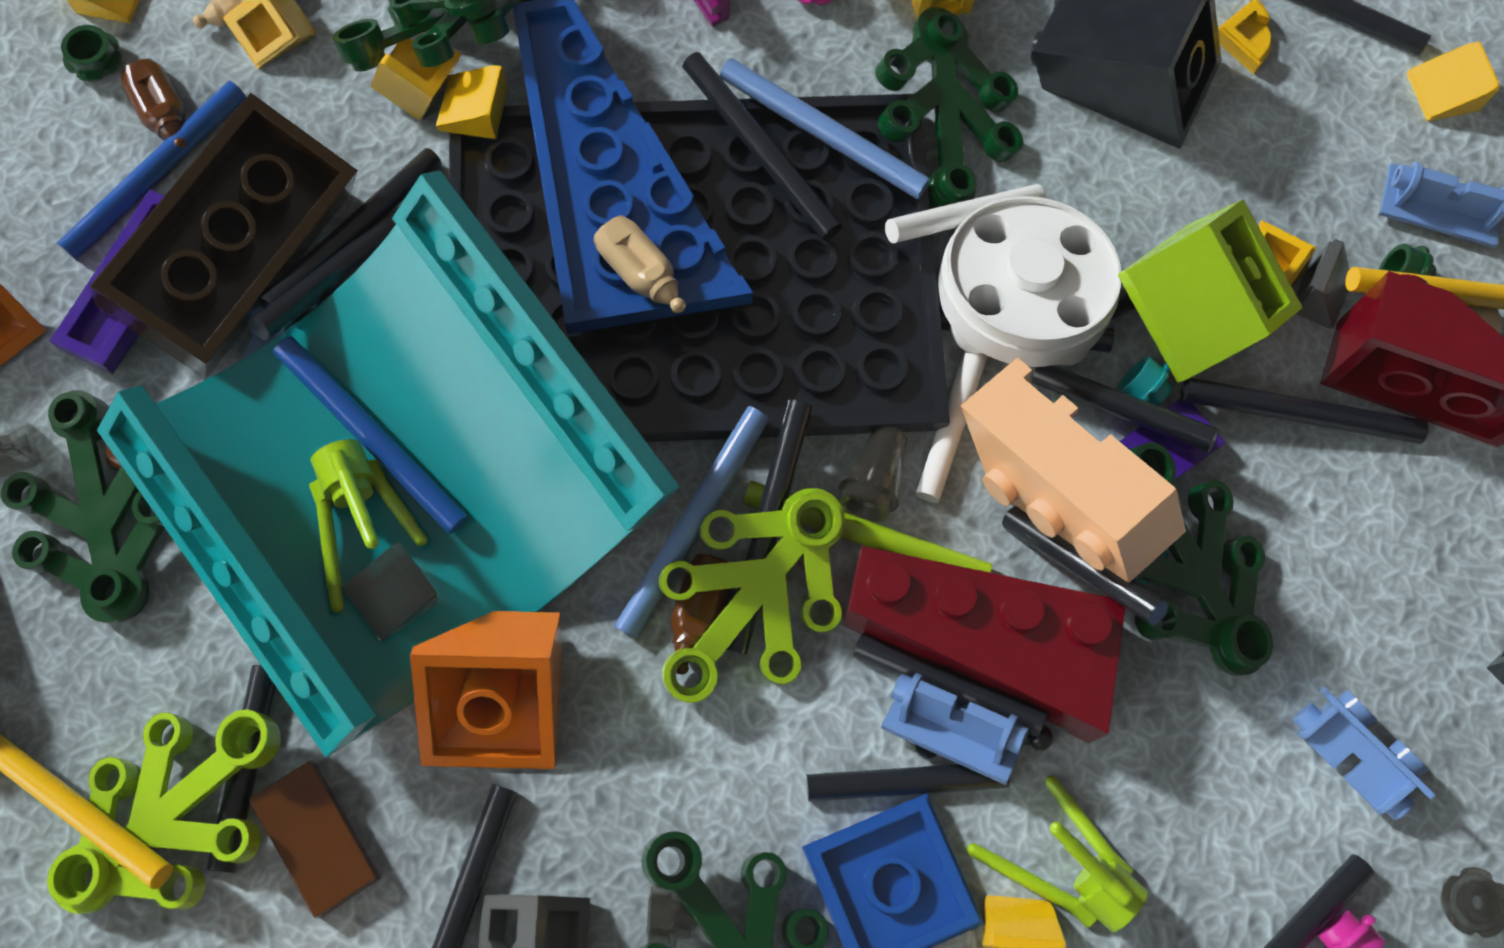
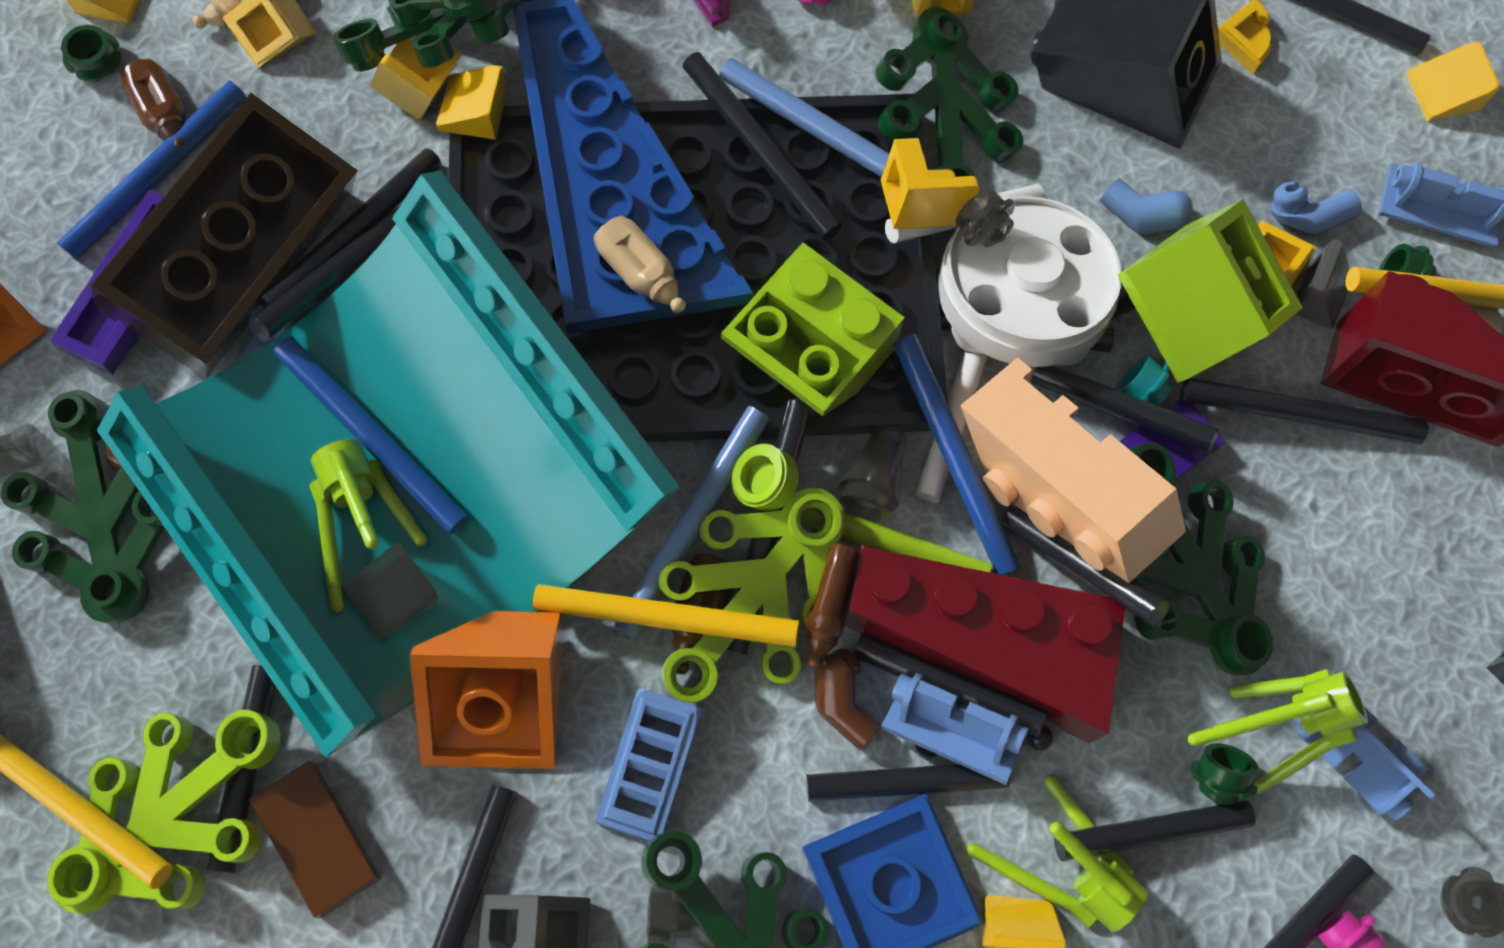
none -> yellow bar [533,584,800,647]
none -> medium blue slope [595,688,703,841]
none -> lime slope [721,243,905,416]
none -> lime tile [732,444,799,512]
none -> reddish brown piece [805,543,859,670]
none -> reddish brown arm [814,649,881,751]
none -> yellow panel [881,138,980,229]
none -> blue bar [893,334,1021,575]
none -> clear smoke plate [955,189,1015,248]
none -> black bar [1054,800,1256,862]
none -> medium blue arm [1100,178,1193,234]
none -> lime plant [1187,668,1368,796]
none -> dark green plate [1190,743,1259,805]
none -> medium blue arm [1270,182,1362,235]

